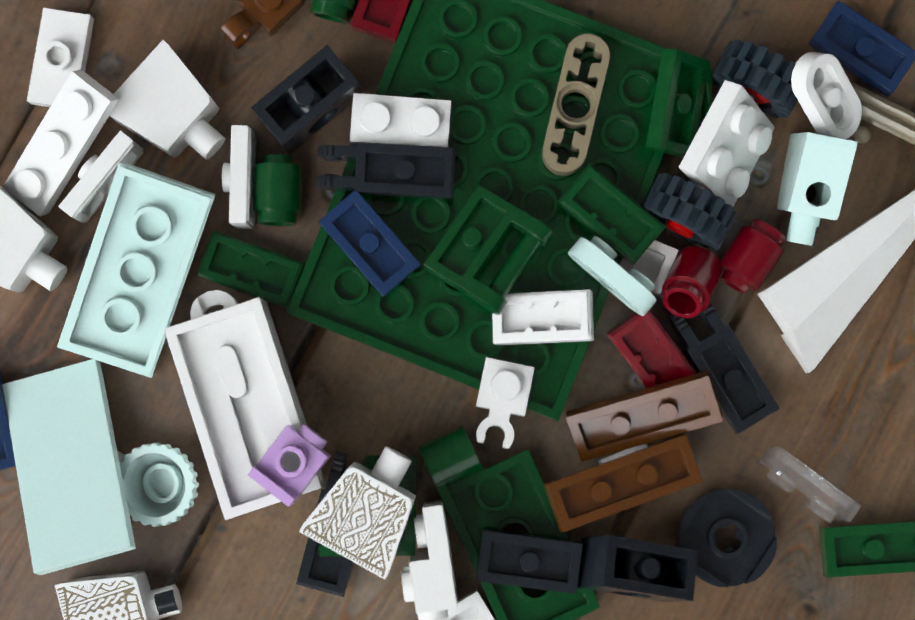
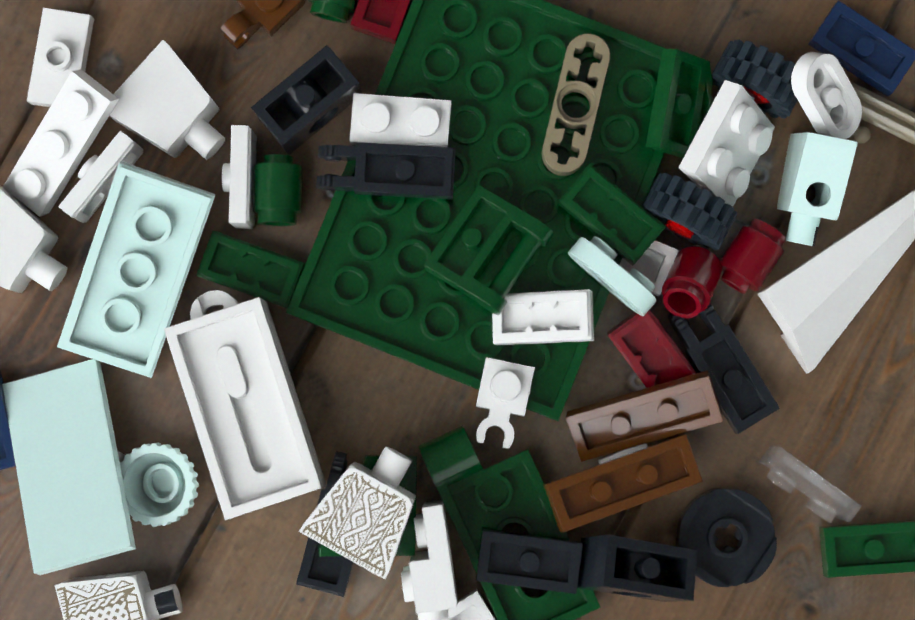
lavender brick [248,423,331,507] -> none
dark blue plate [318,191,421,297] -> none

